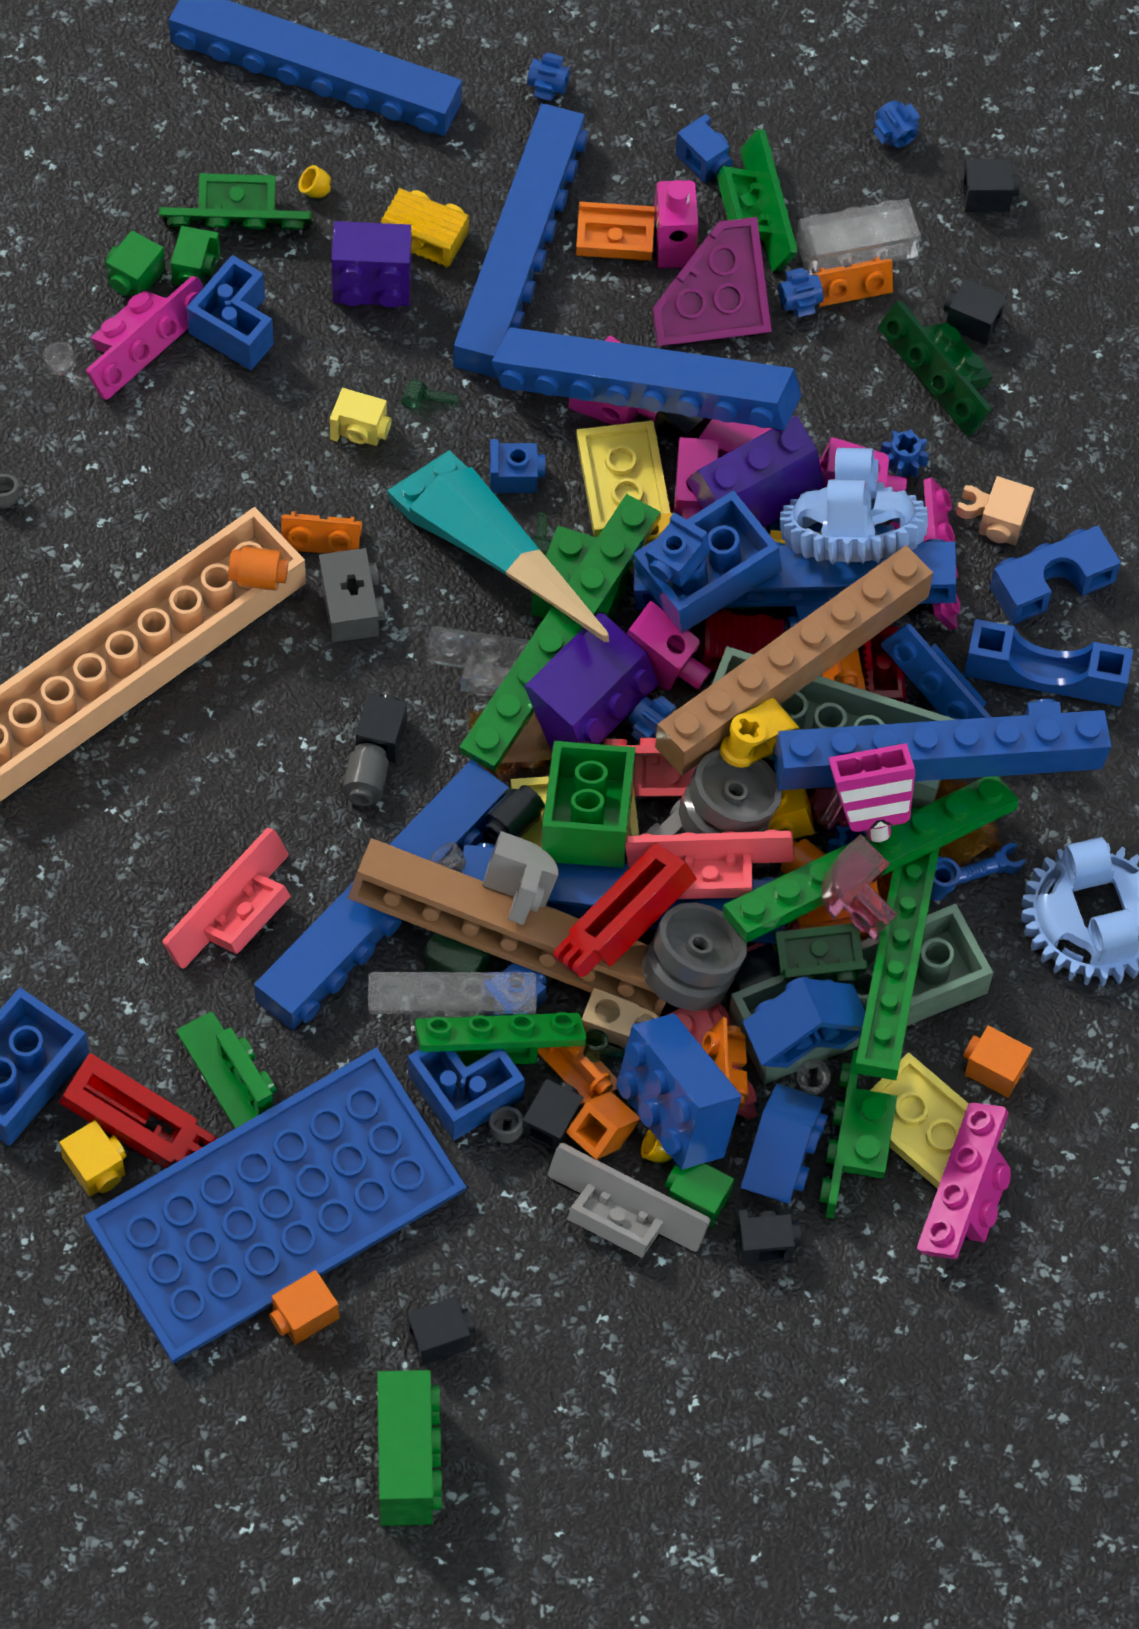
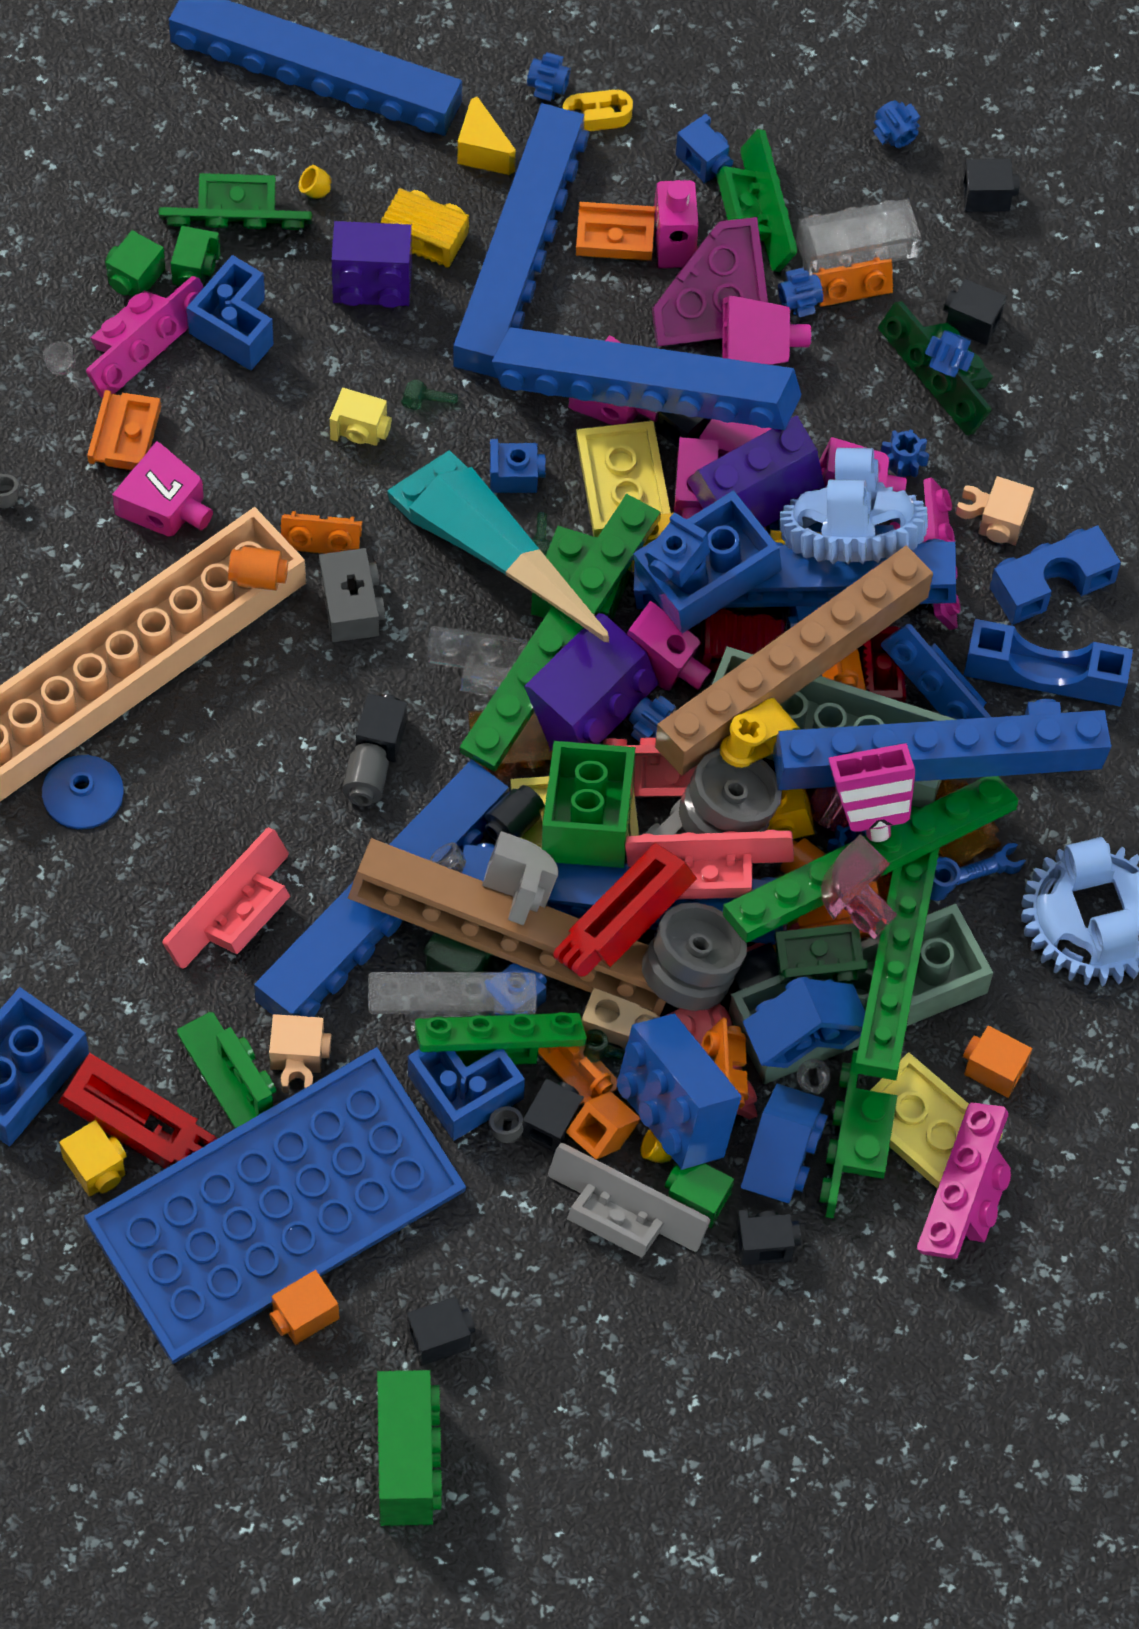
none -> blue dish [42,755,124,830]
none -> orange plate [87,390,161,470]
none -> dark pink torso [112,441,213,537]
none -> light nougat brick [269,1014,331,1093]
none -> yellow slope [457,97,516,175]
none -> yellow beam [563,90,633,131]
none -> dark pink torso [722,296,811,365]
none -> blue gear [925,330,974,377]

